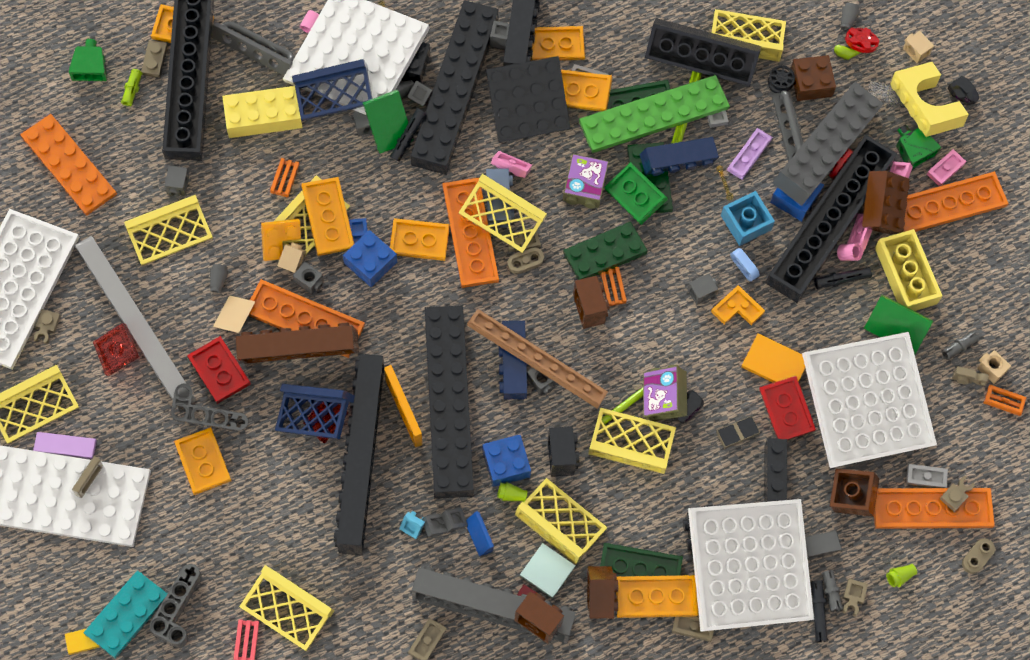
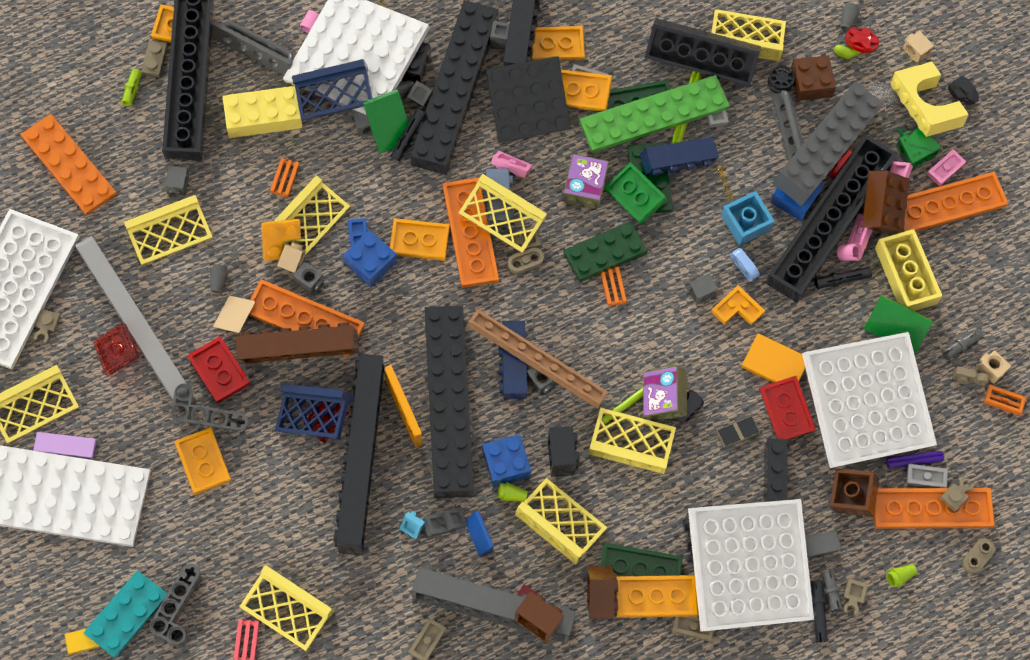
green torso [69,39,107,81] -> none
dark tan tile [72,456,103,498] -> none
light orange tile [301,177,354,256] -> none
light aqua tile [520,543,575,599] -> none
reddish brown brick [573,276,610,329] -> none
lavender tile [727,128,773,180] -> none
none -> dark purple axle [886,451,944,469]

